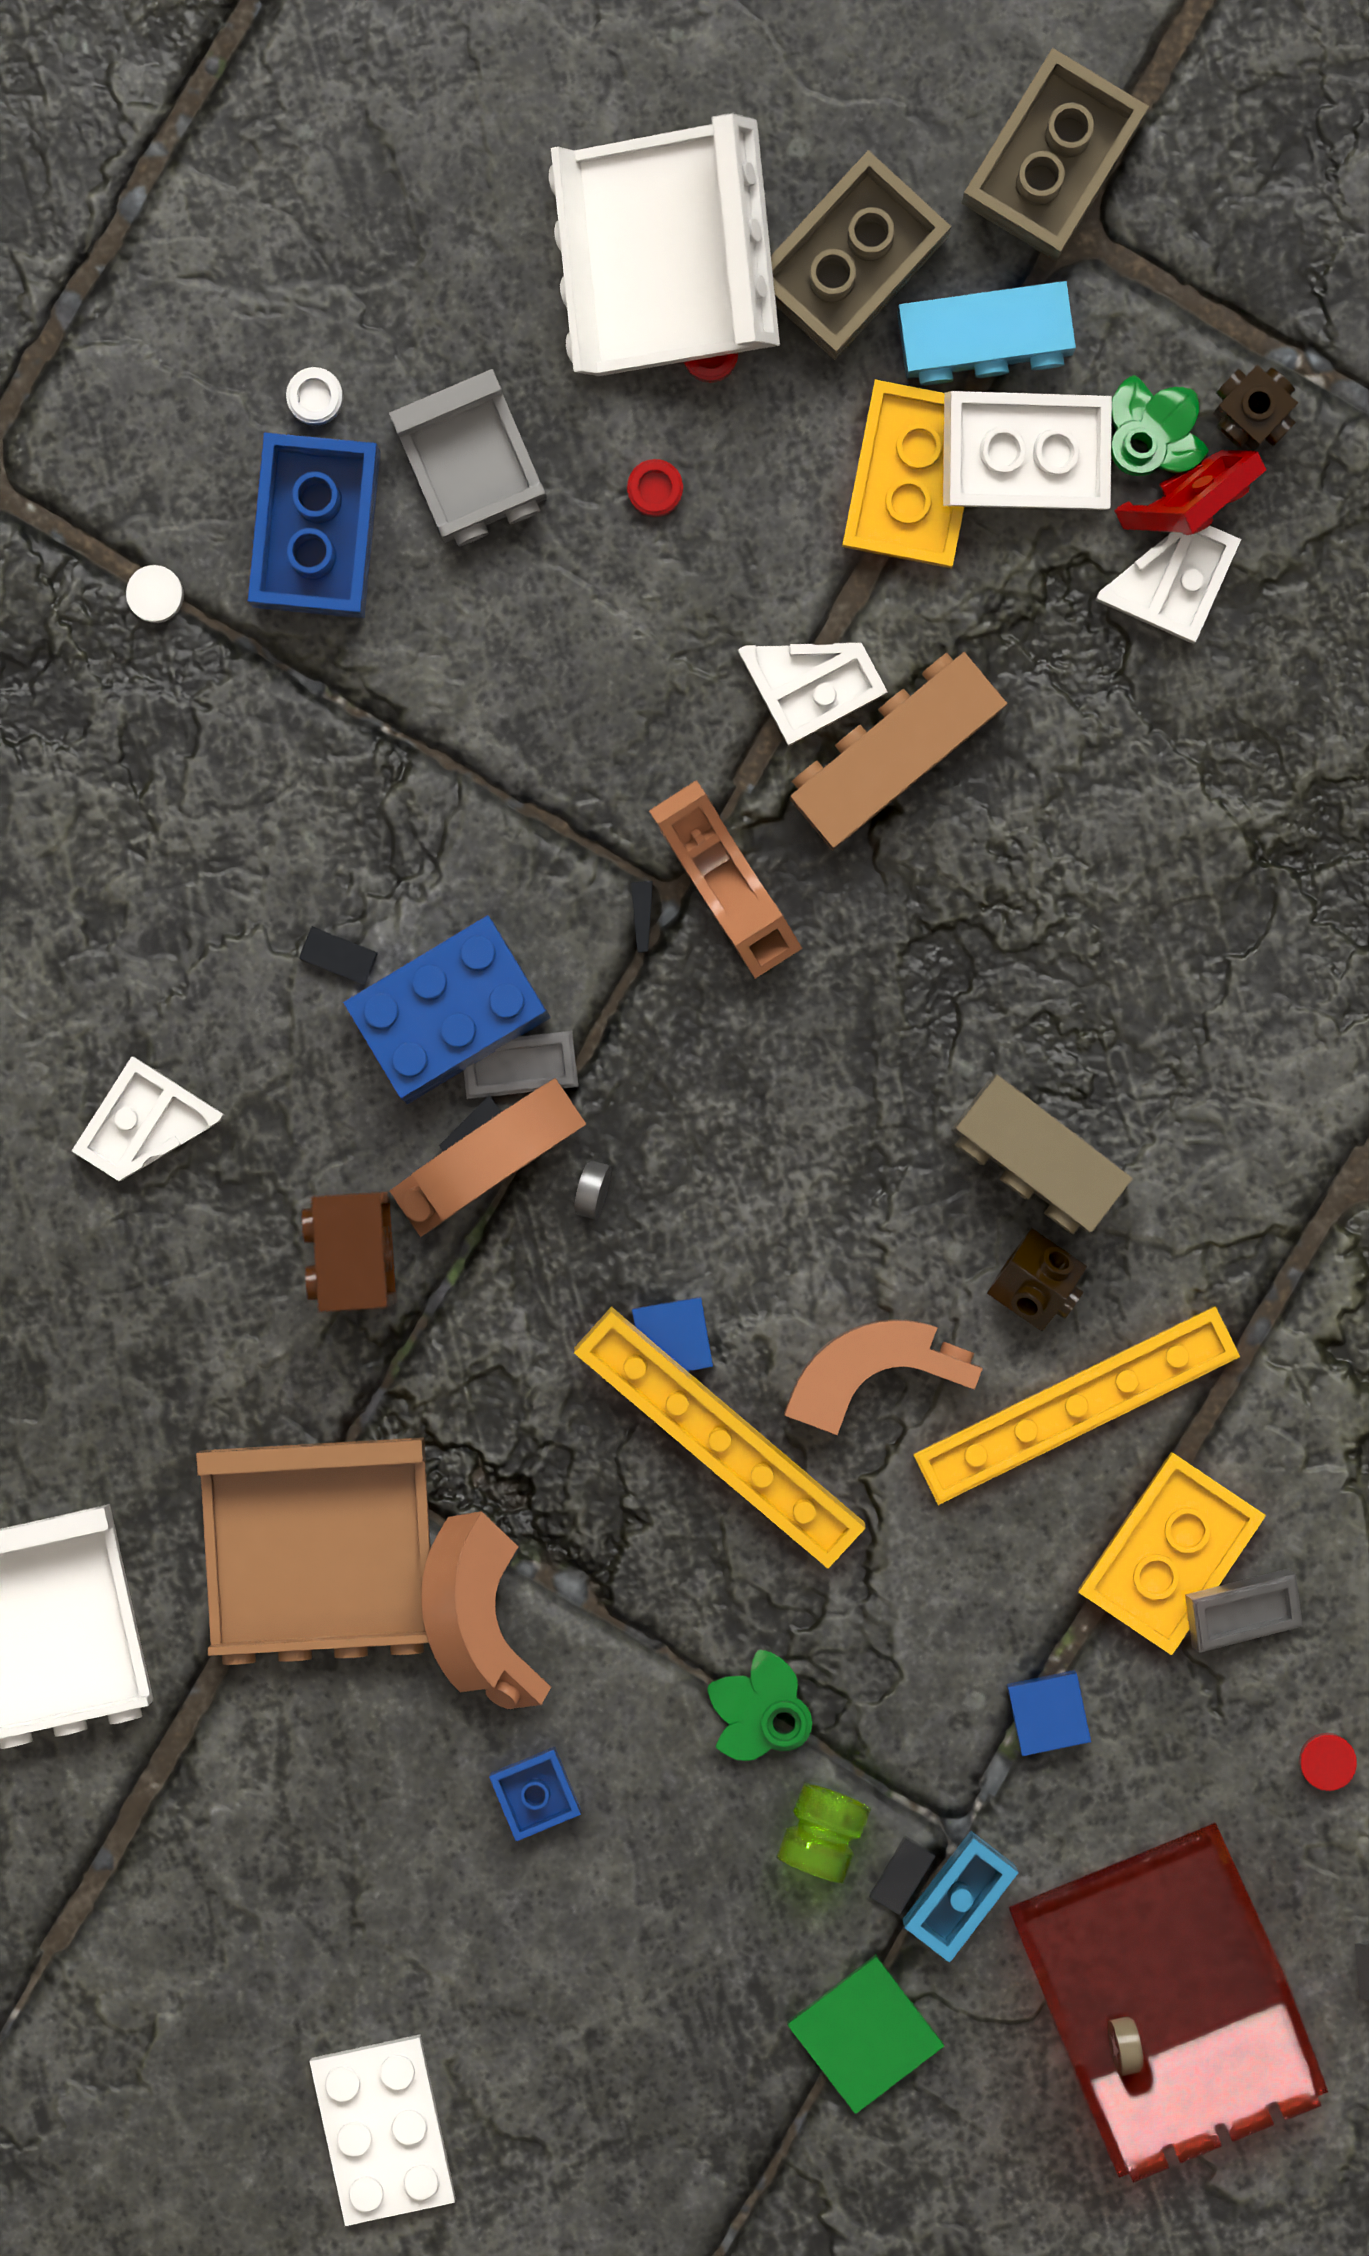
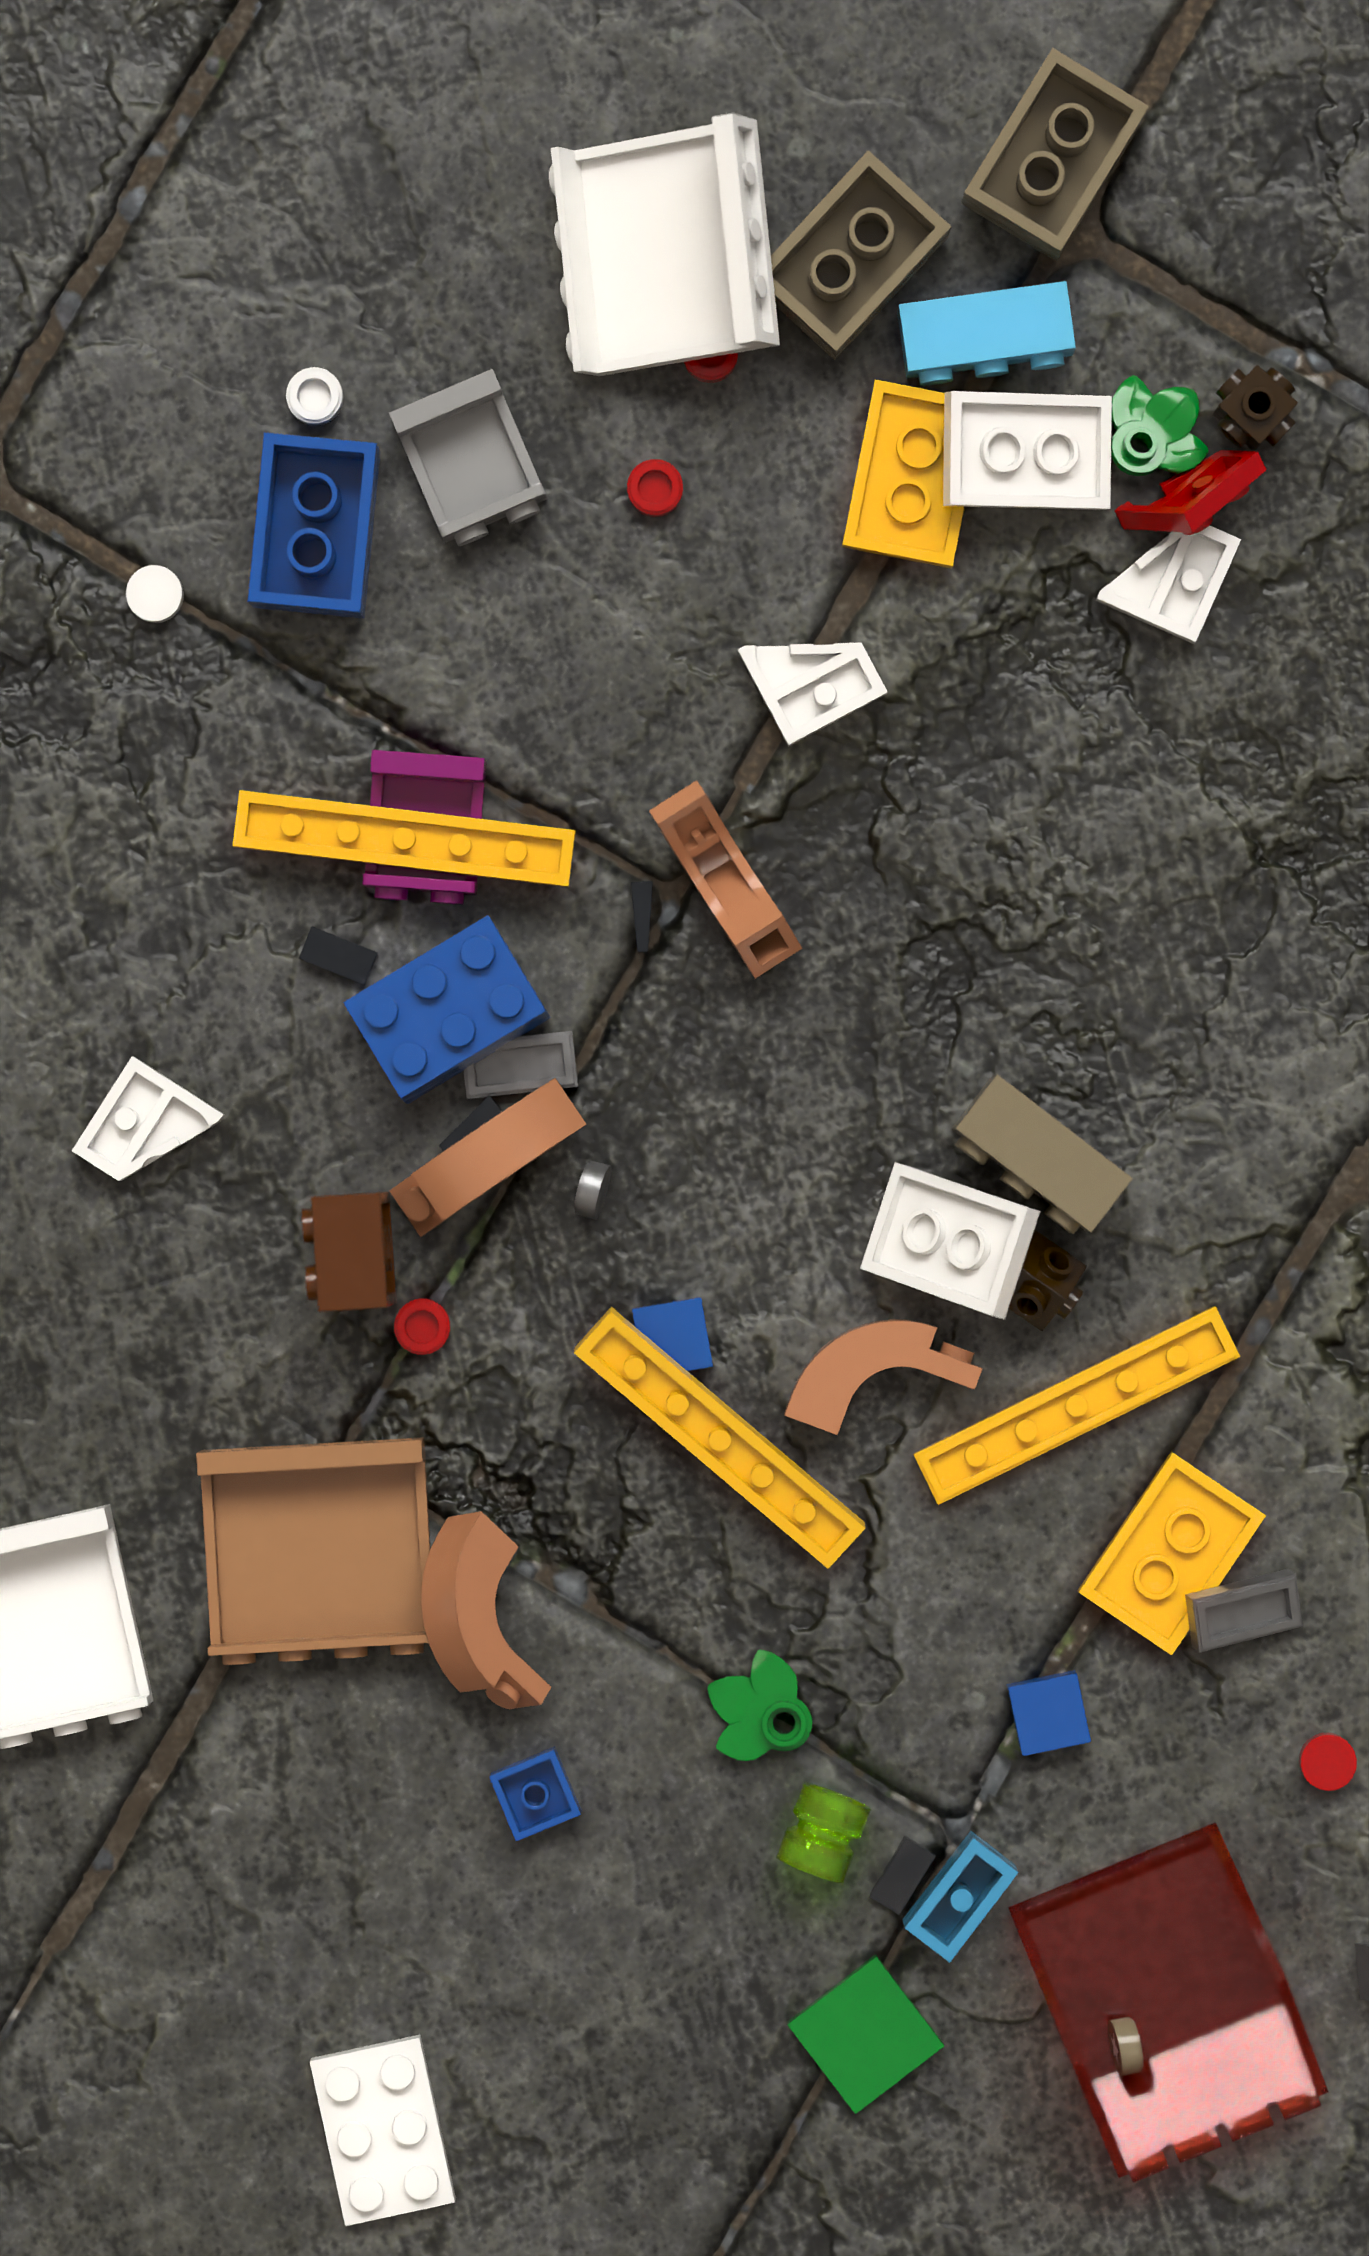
medium nougat brick [790,652,1007,851] -> none
none -> yellow plate [233,790,576,887]
none -> magenta panel [362,750,487,905]
none -> red tile [394,1298,451,1355]
none -> white plate [860,1162,1040,1319]

